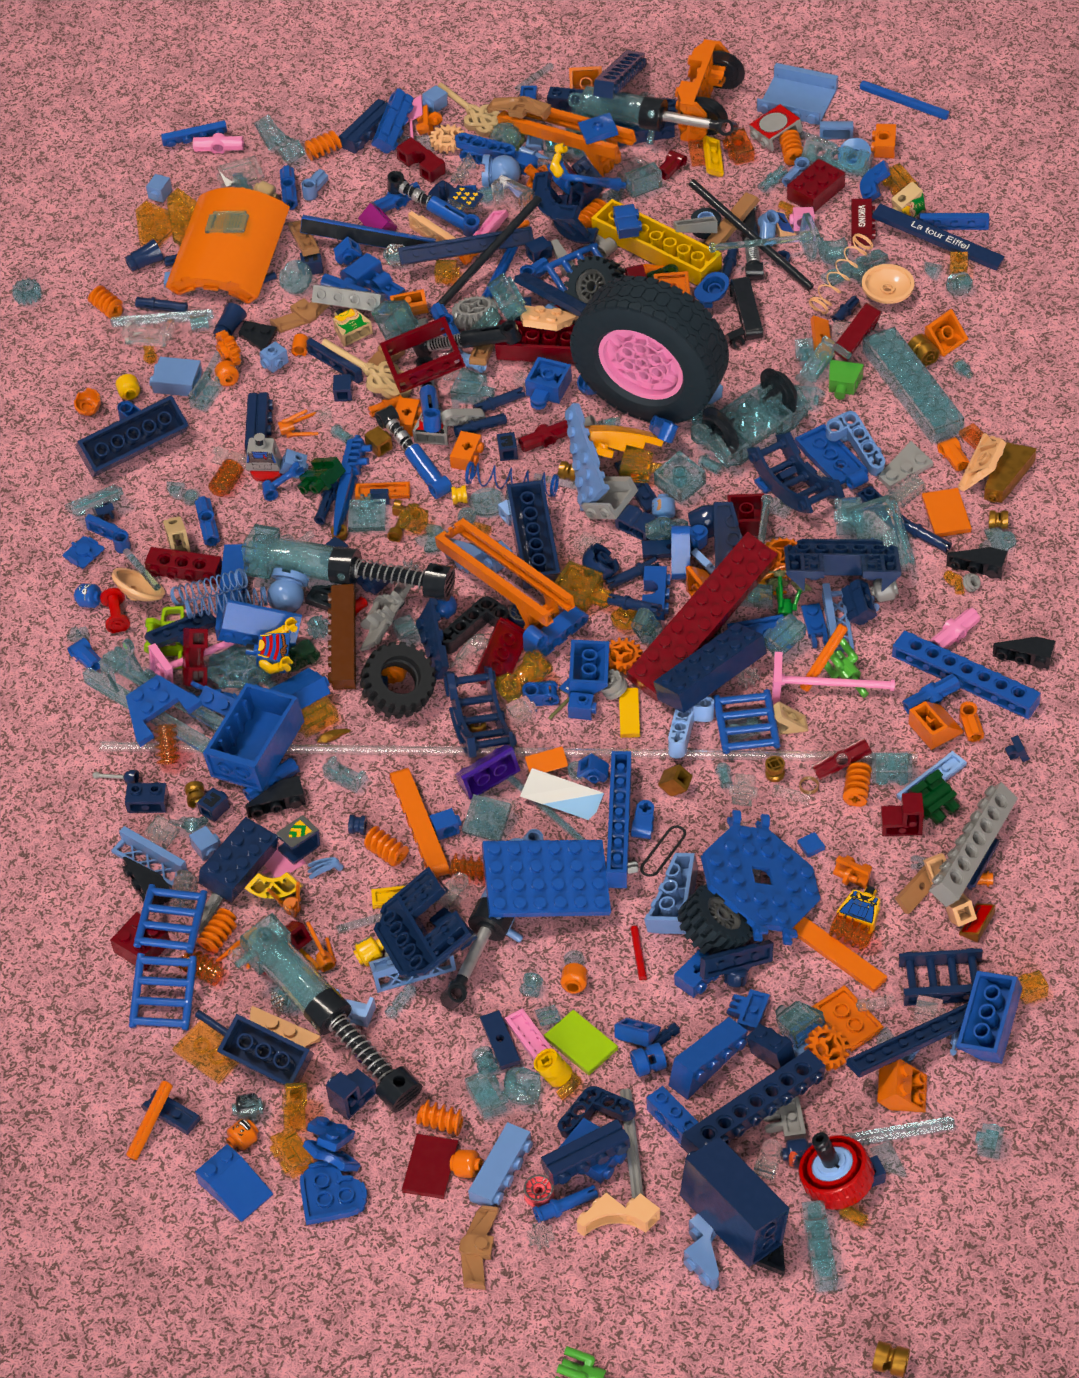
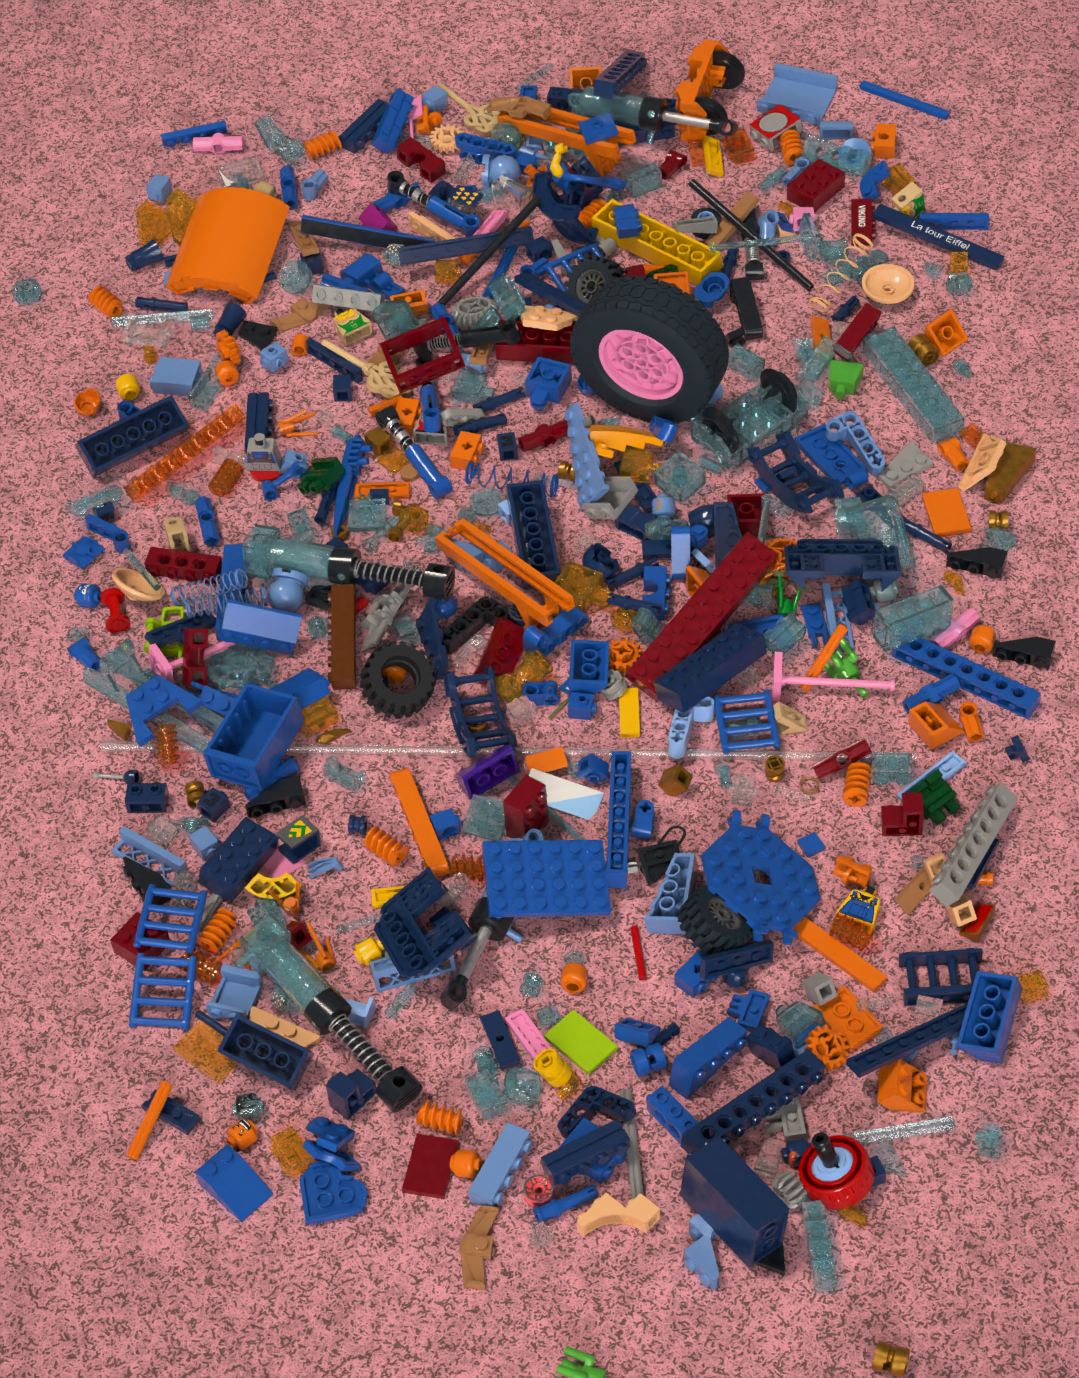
clear light blue window [205,211,249,233] -> none
torso [246,617,297,674] -> none
clear yellow brick [282,1083,307,1130] -> none
clear green piece [289,639,320,672] -> none
blue brick [333,236,363,265] -> none
yellow wheel [451,485,468,505] -> none
light grey plate [963,573,981,592] -> none
none -> pearl gold piece [107,719,131,742]
none -> clear orange brick [123,403,246,502]
none -> medium blue panel [206,964,264,1022]
none -> clear light blue hinge [247,899,288,935]
none -> clear light blue brick [287,508,313,541]
none -> clear light blue piece [361,516,399,552]
none -> clear yellow plate [378,446,409,473]
none -> medium nougat tile [400,465,419,482]
none -> dark red brick [503,775,549,839]
none -> black wing [637,840,680,887]
none -> clear light blue brick [728,344,765,383]
none -> light grey gear [771,1171,808,1209]
none -> light grey brick [802,972,838,1006]
none -> clear light blue brick [873,585,954,652]
none -> orange head [969,625,996,654]

